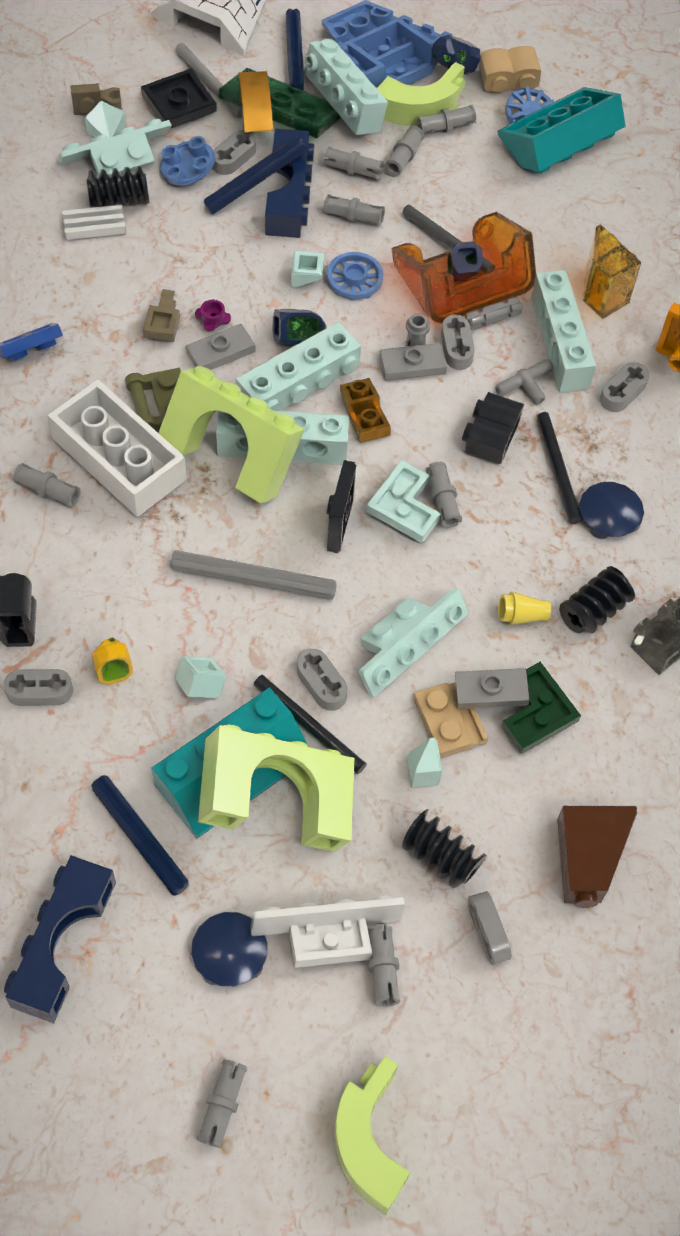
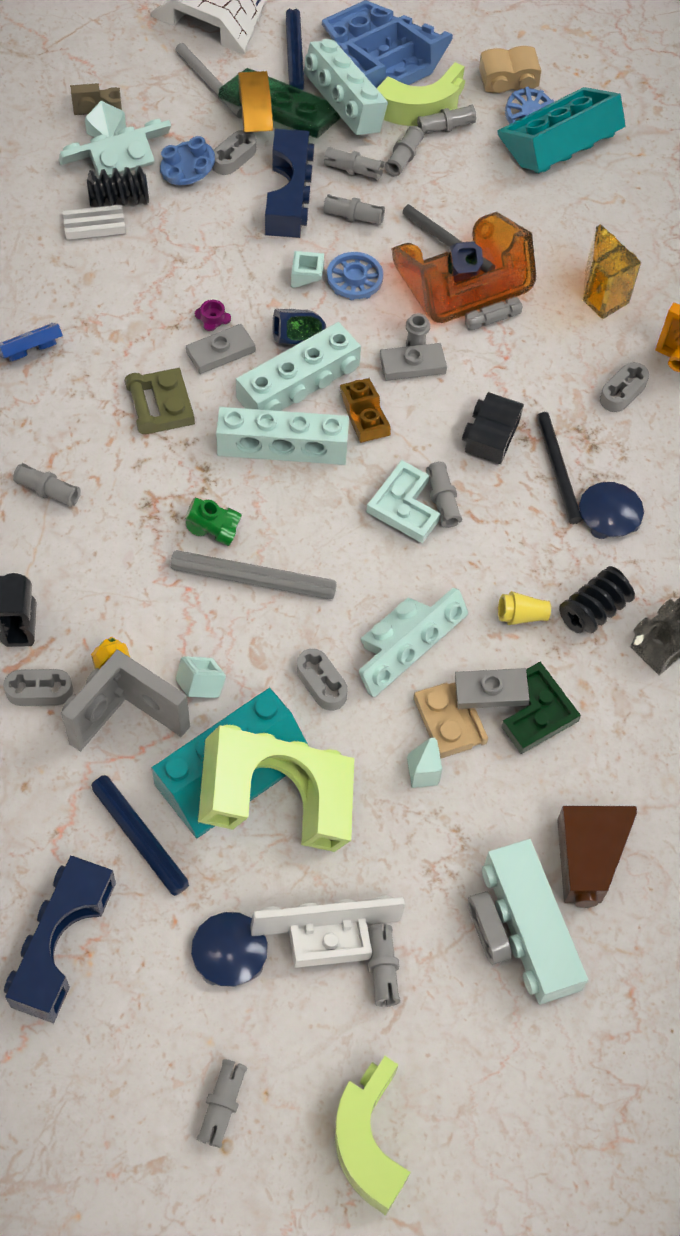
white brick [47,379,187,517] -> none
black plate [141,68,217,128] -> none
dark tan plate [143,289,180,342] -> none
yellowish green arch [159,366,305,504] -> none
dark blue axle [204,136,307,214] -> none
black bar [253,674,367,774] -> none
black plate [327,460,356,553] -> none
black piece [402,809,487,888] -> none
dark blue rock [432,35,481,75] -> none
light grey beam [441,314,475,370] -> none
light grey piece [495,359,553,404] -> none
light aqua brick [531,270,596,393] -> none
none -> light grey bracket [61,649,190,752]
none -> green plate [185,497,242,546]
none -> light aqua brick [482,839,588,1005]

